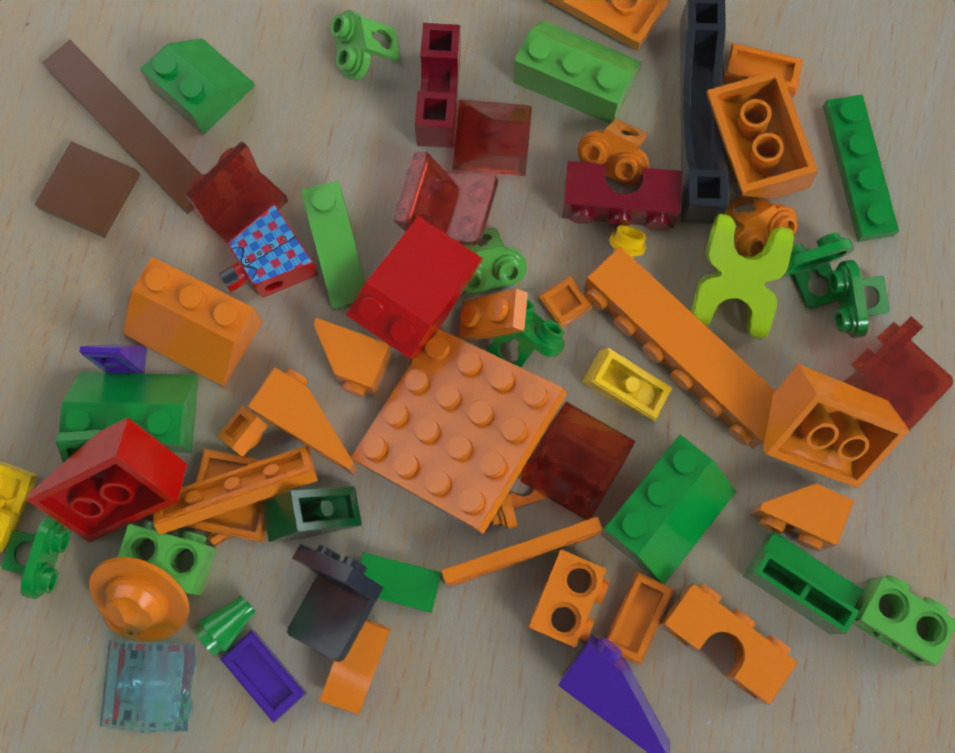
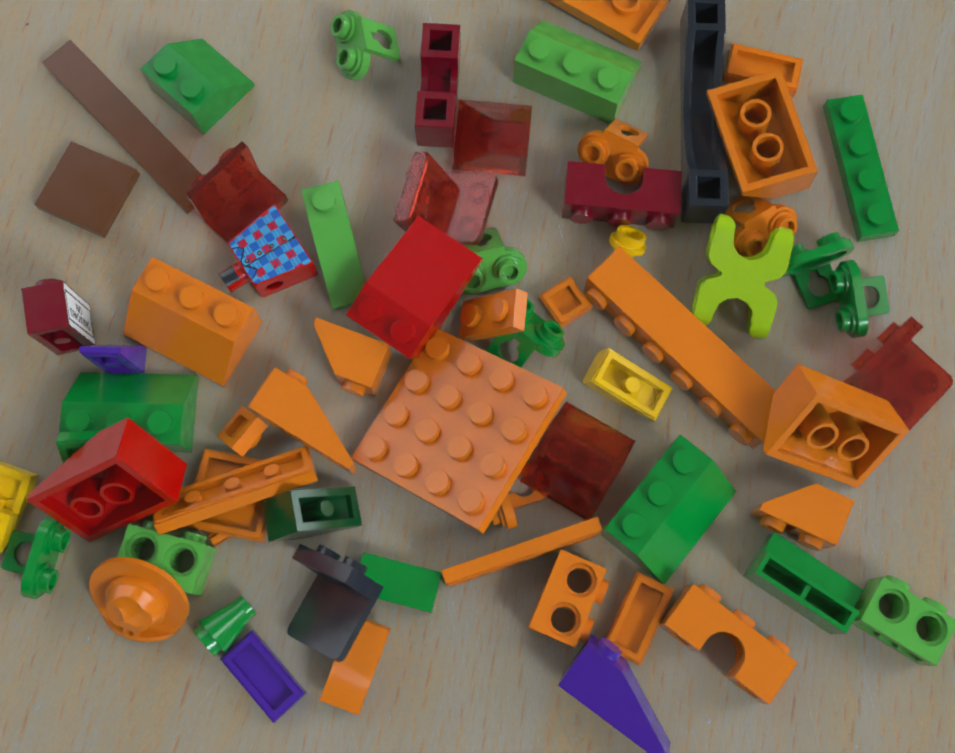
clear light blue slope [99,640,197,733] -> none
none -> dark red brick [21,279,95,355]

